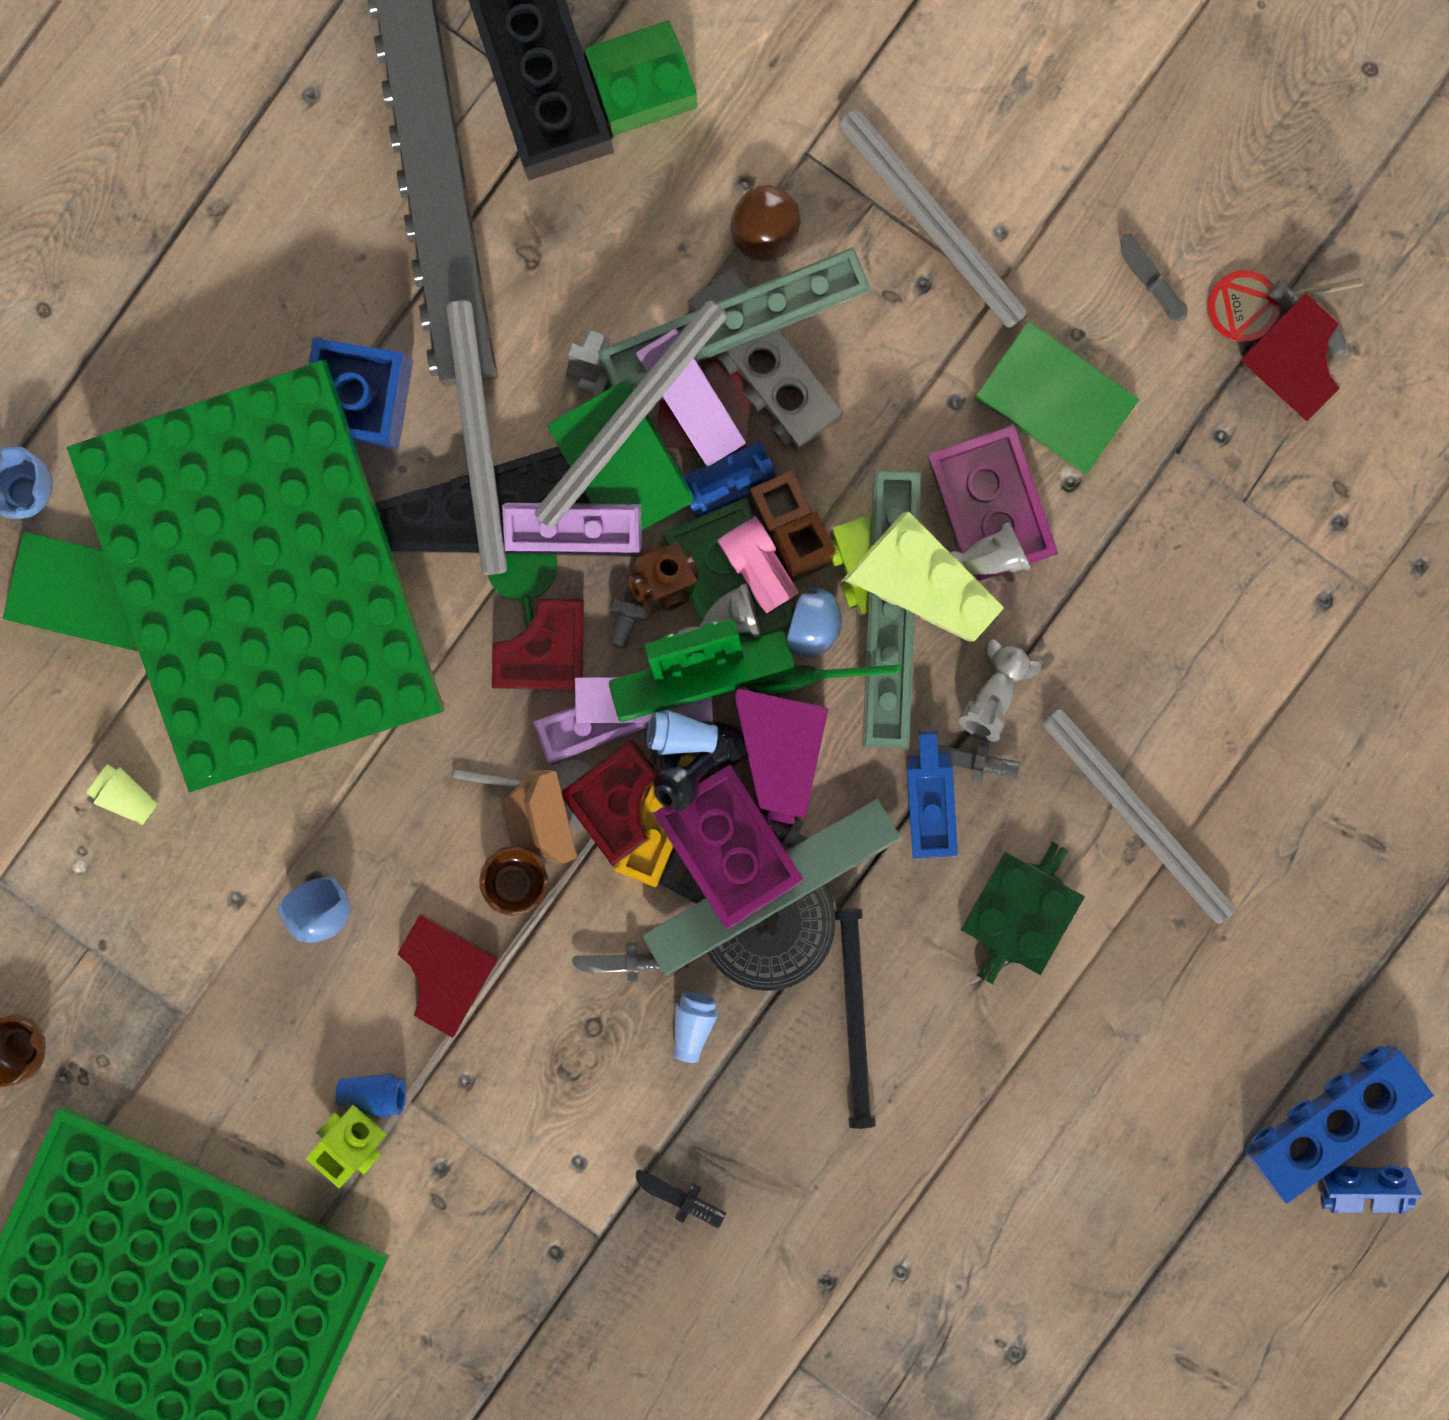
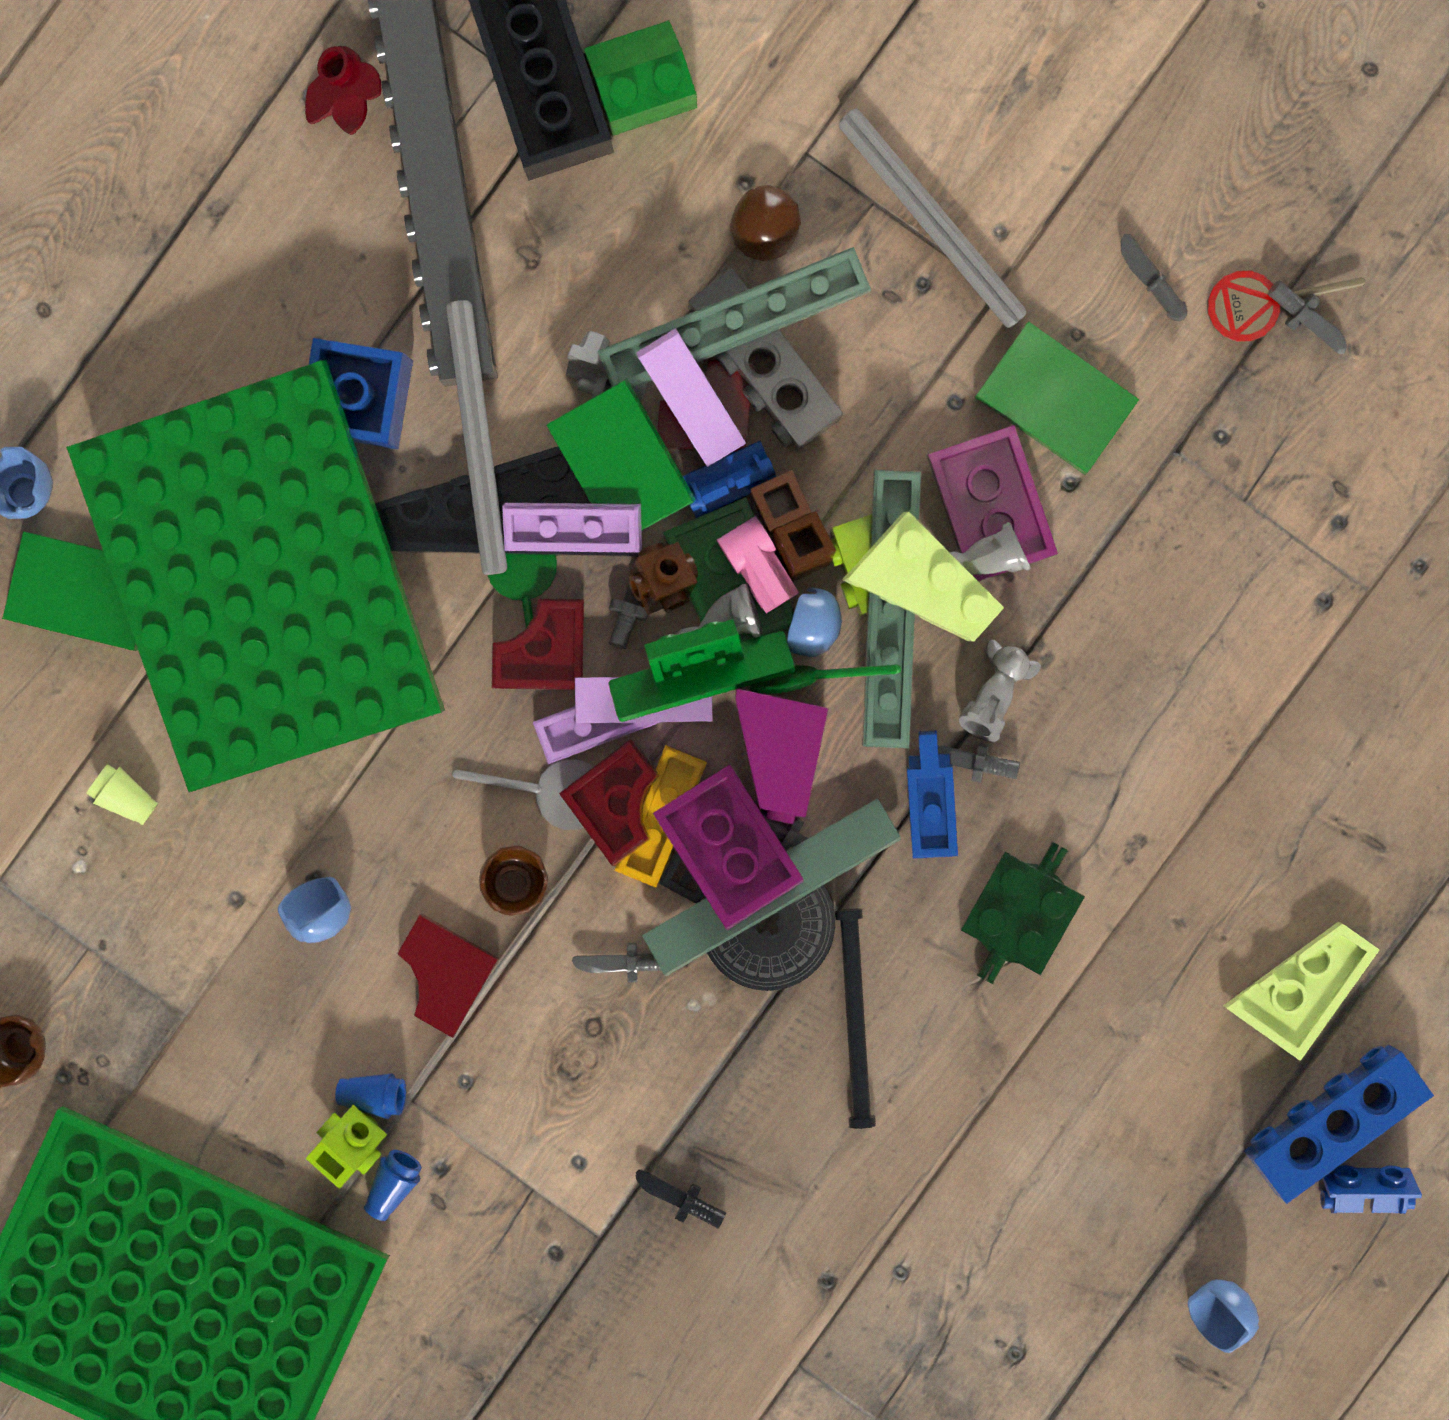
medium nougat slope [501,770,577,864] -> none
light grey axle [535,301,727,528] -> none
black piece [644,722,746,811] -> none
light blue cone [647,709,718,755] -> none
light blue cone [673,992,719,1063] -> none
light grey axle [1042,709,1235,924] -> none
dark red tile [1240,291,1340,421] -> none
none -> dark red plate [305,46,382,135]
none -> blue cone [364,1150,422,1221]
none -> medium blue hair [1188,1279,1259,1353]
none -> yellowish green wing [1223,922,1379,1061]

